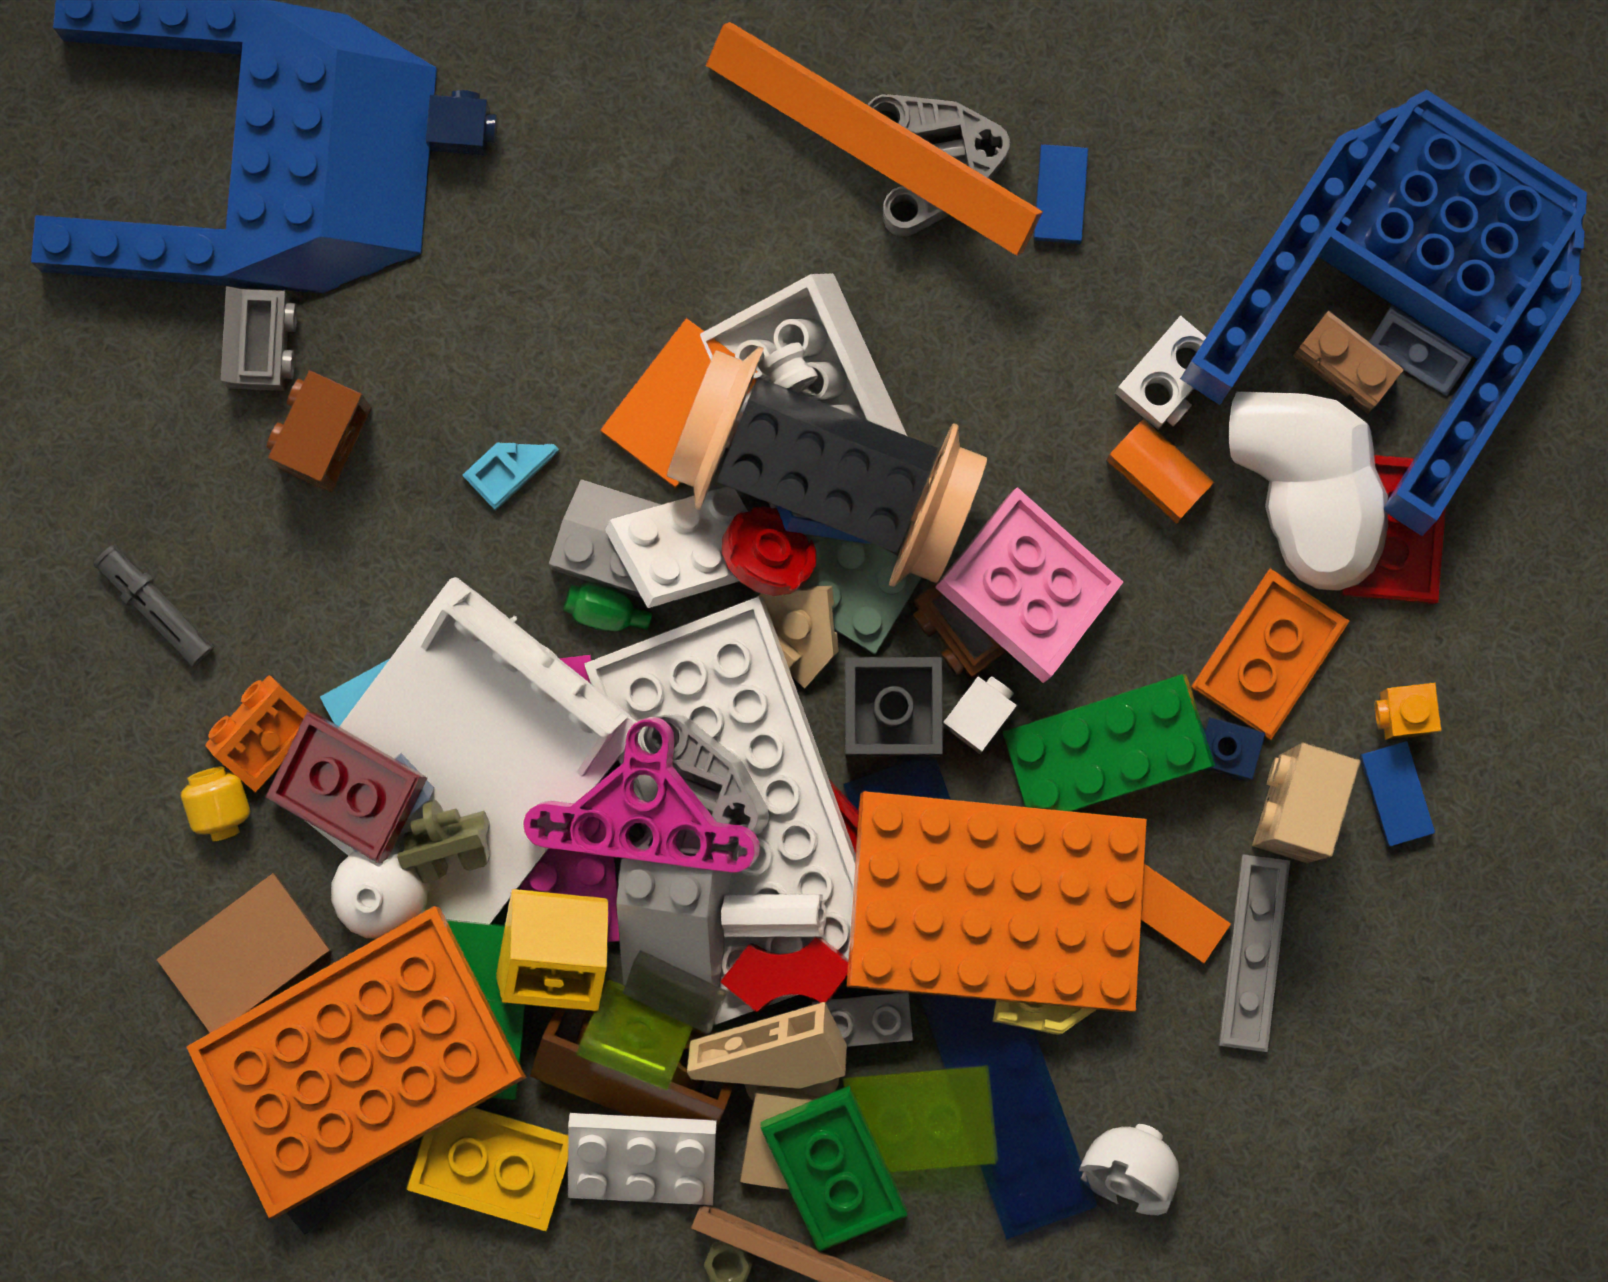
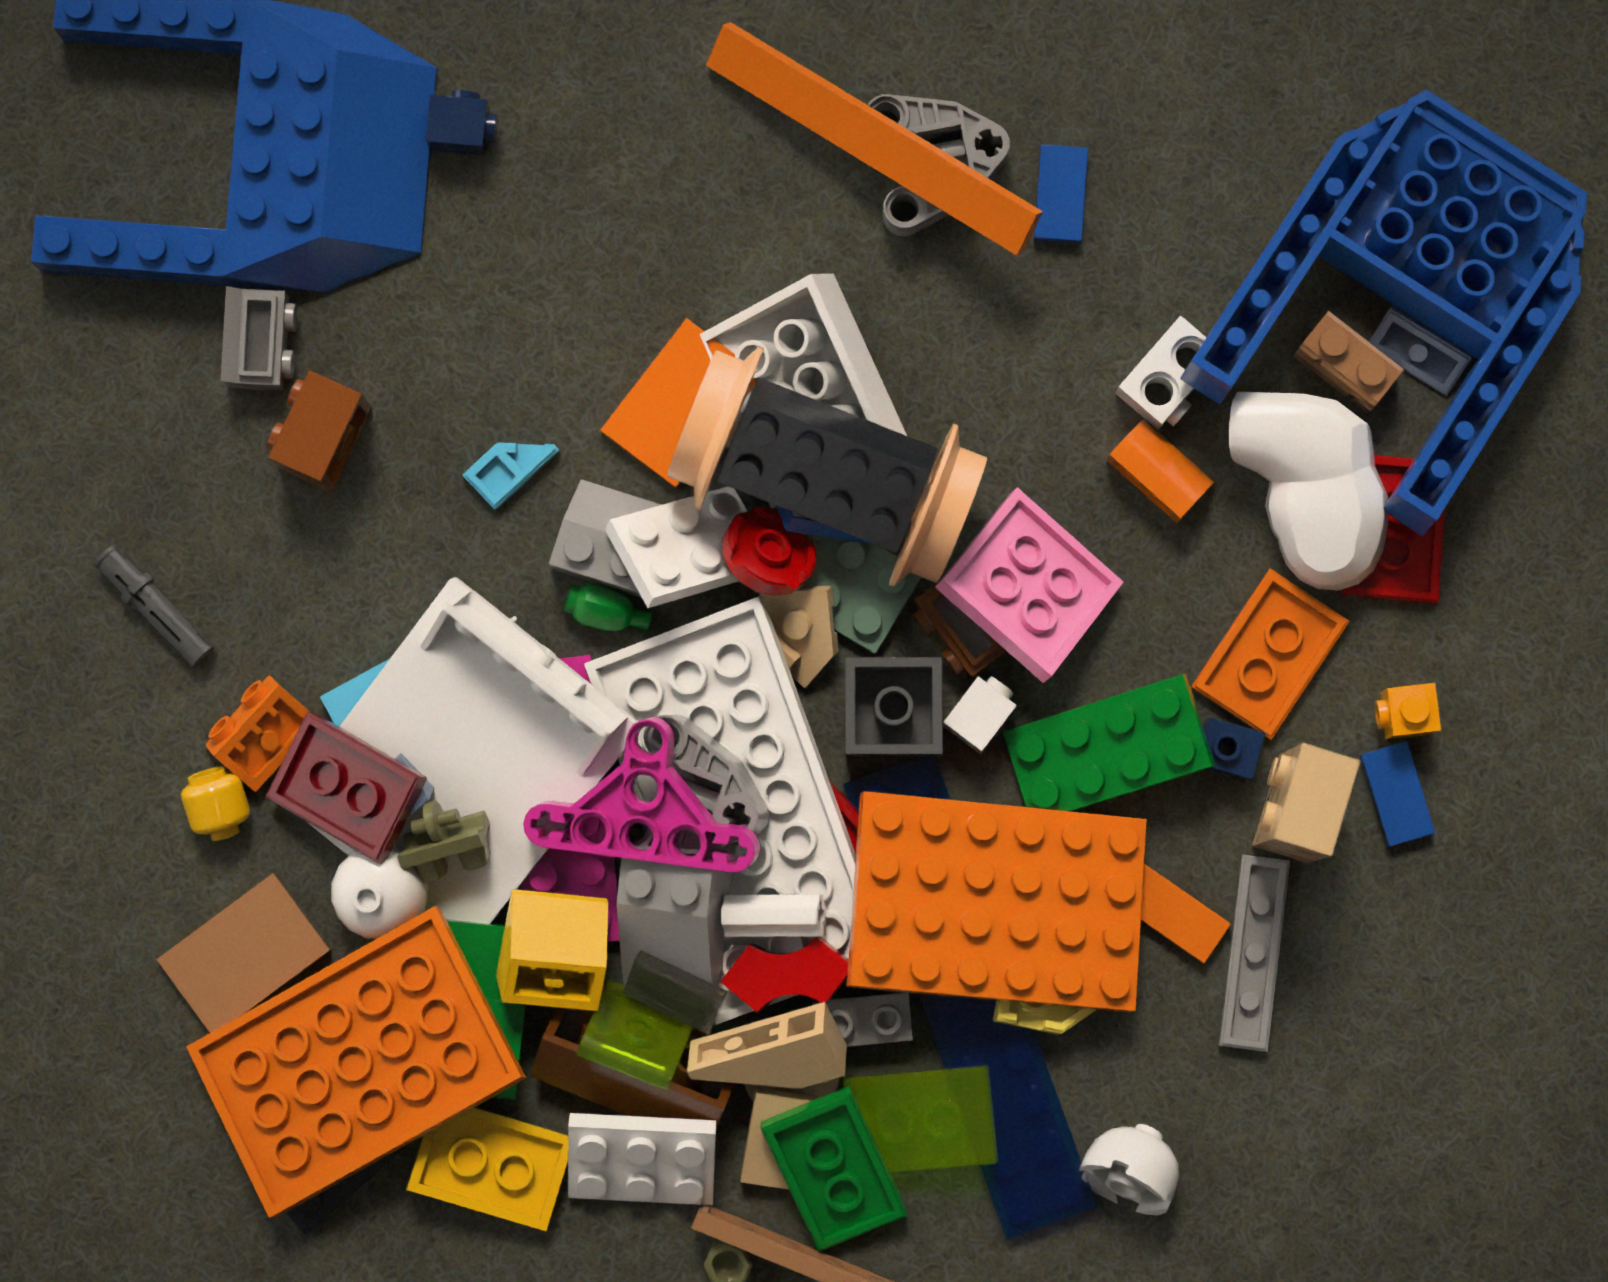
white wheel [758,342,818,392] -> none

